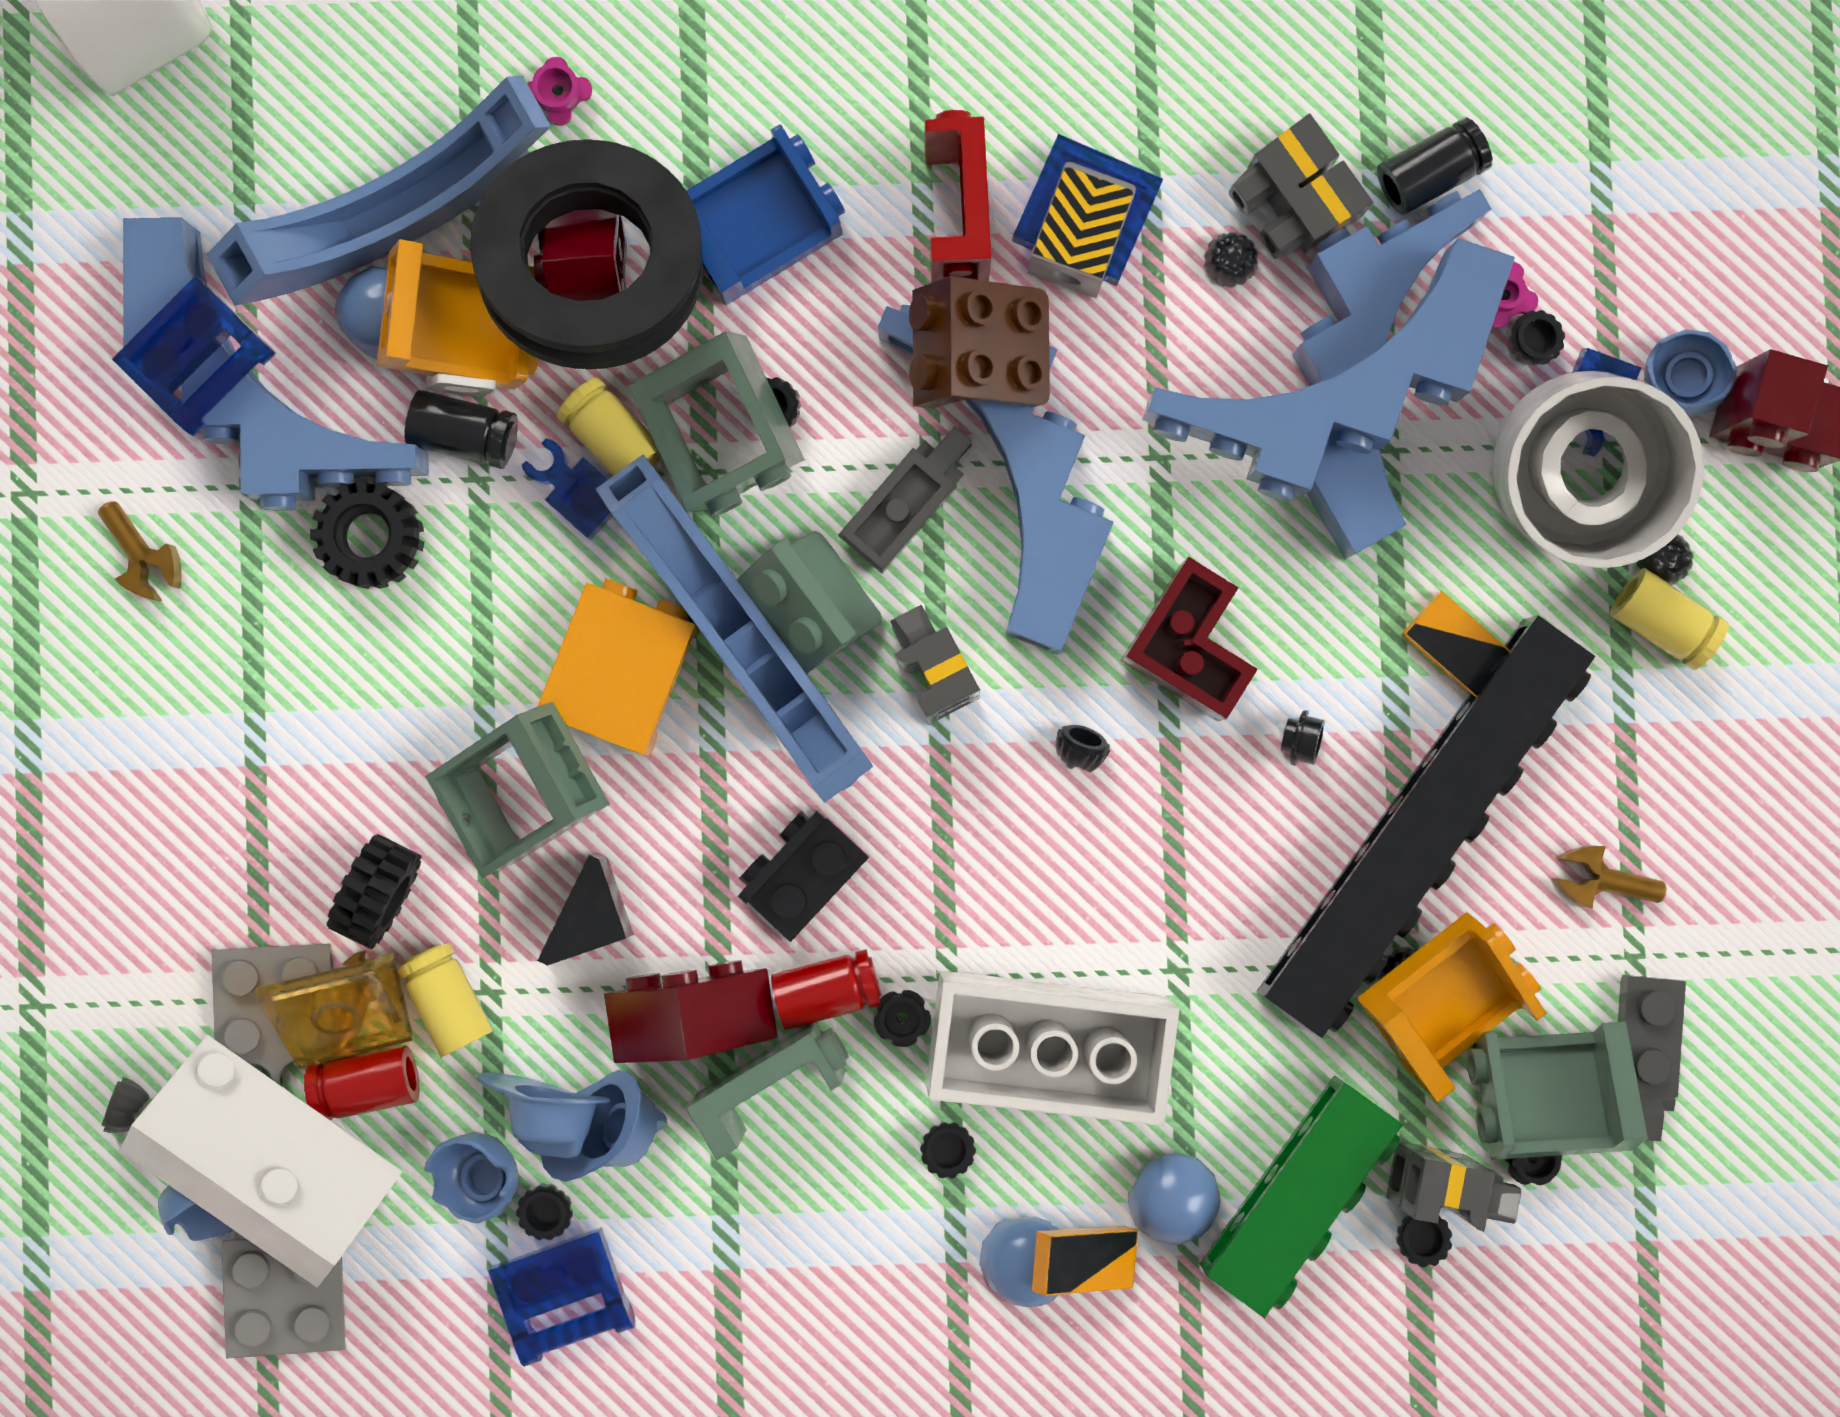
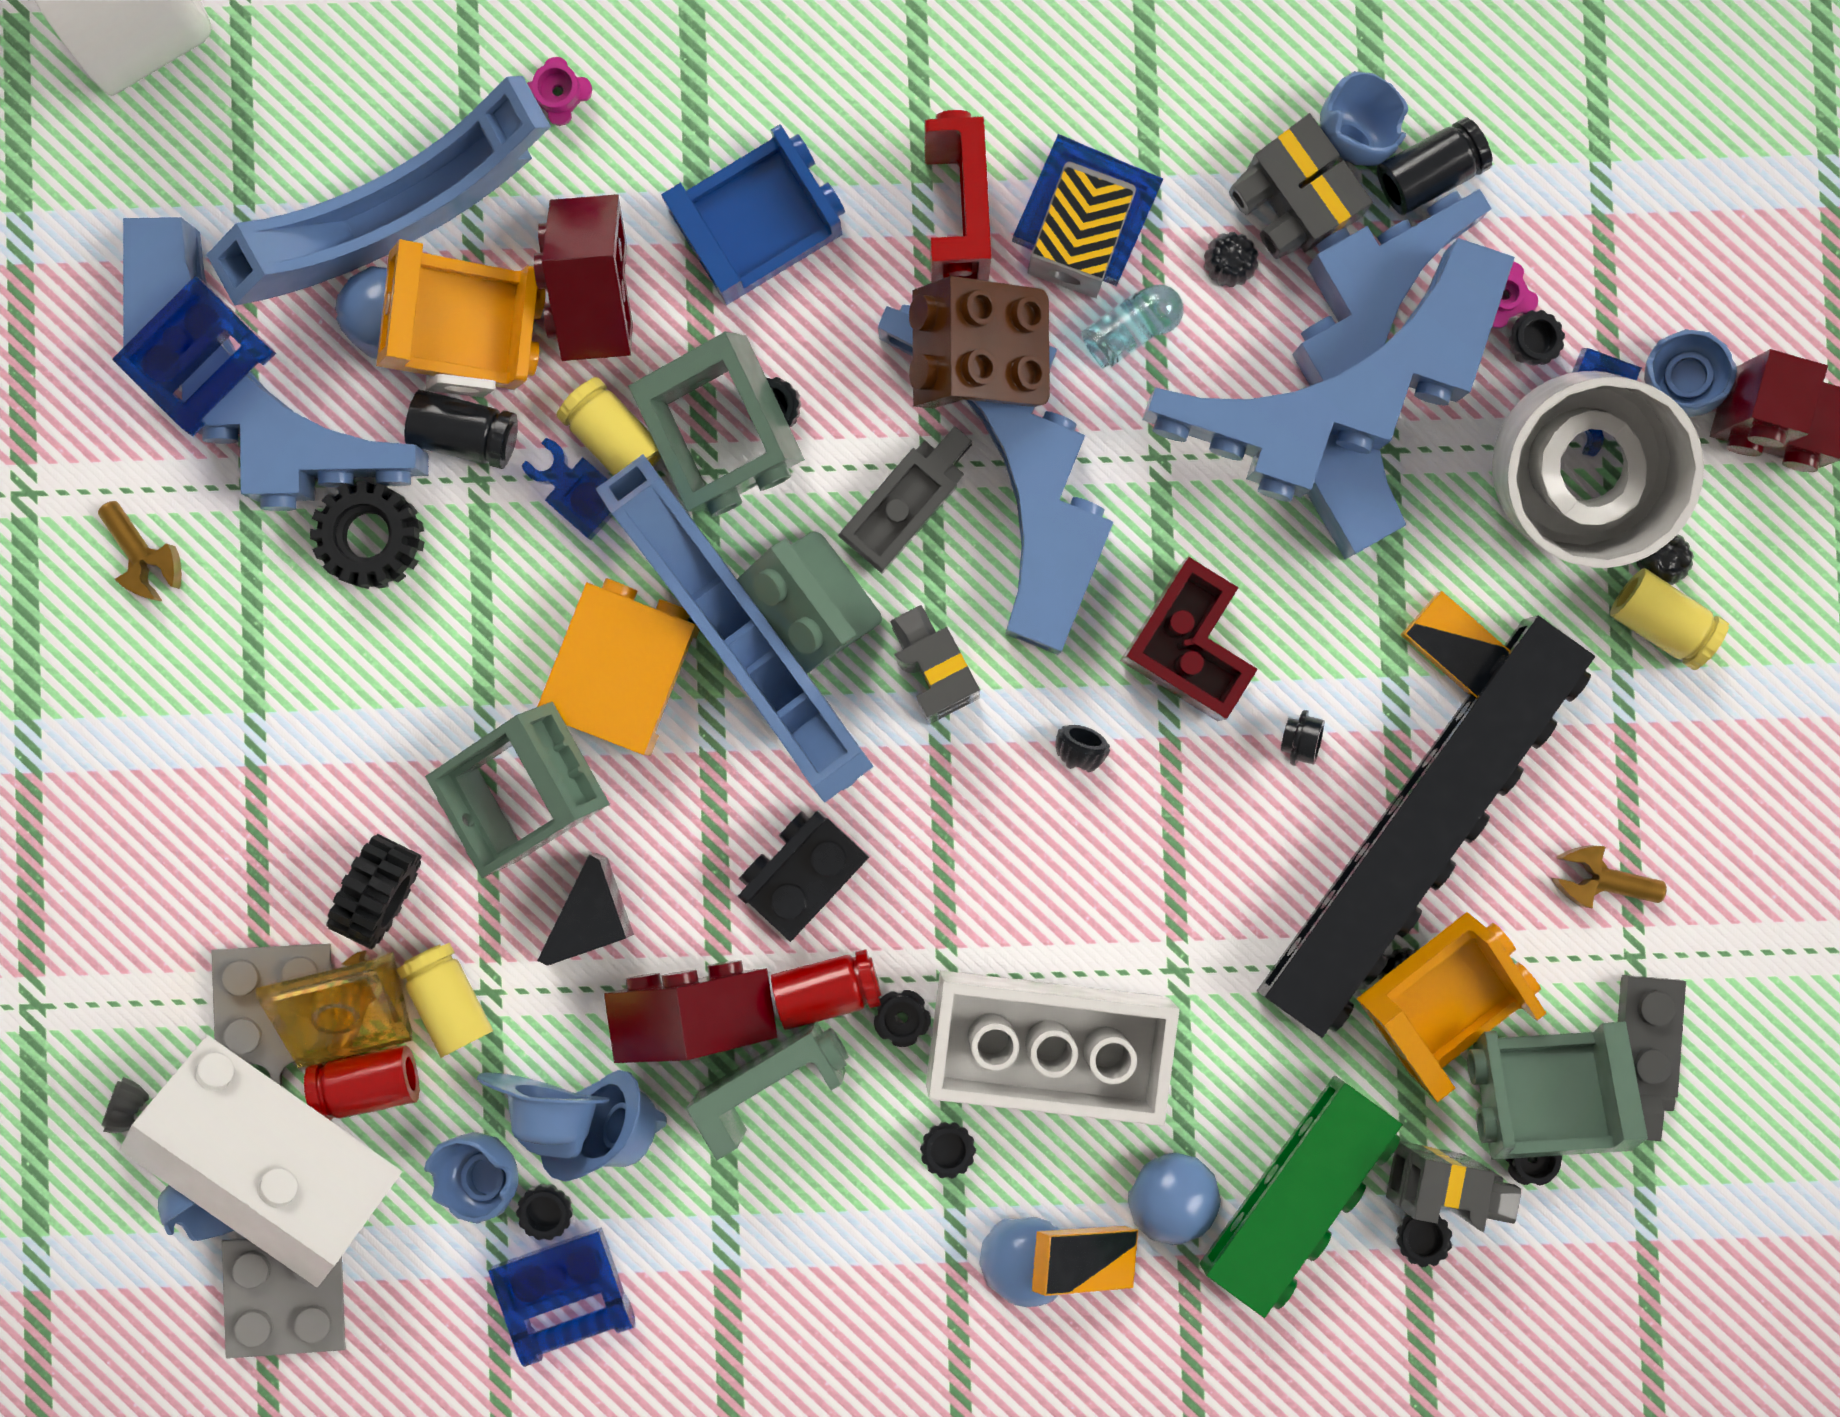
black tyre [470,139,703,370] -> none
none -> clear light blue piece [1081,285,1184,369]
none -> medium blue hair [1320,71,1408,166]

